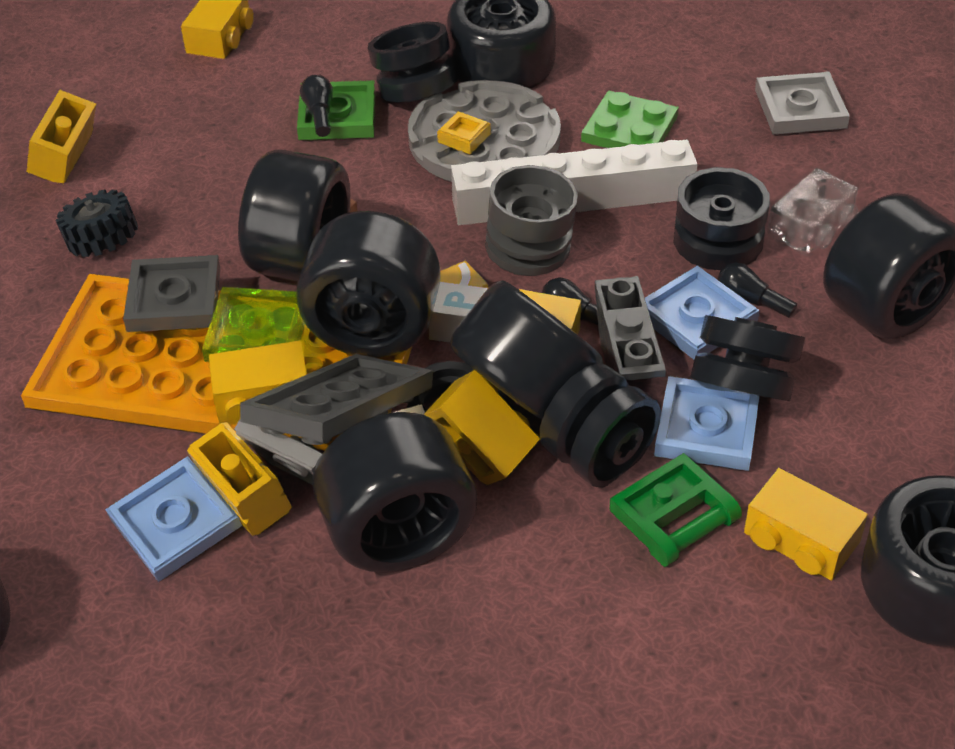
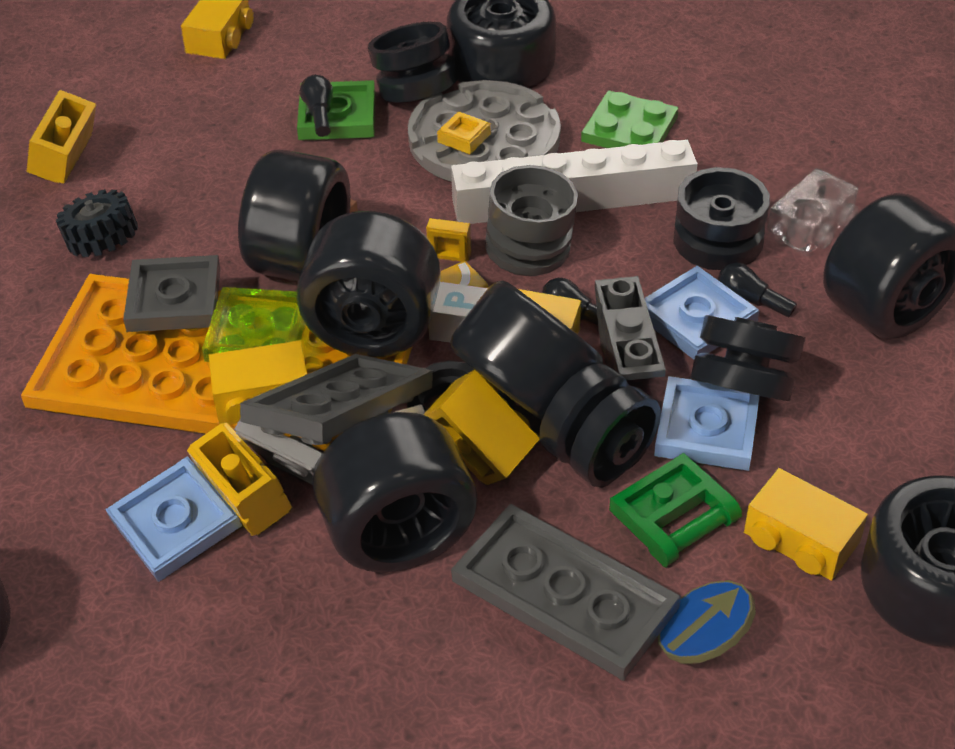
light grey plate [755,72,850,134] -> none
none -> yellow tile [426,218,471,262]
none -> dark grey plate [451,504,680,681]
none -> blue piece [658,580,756,664]

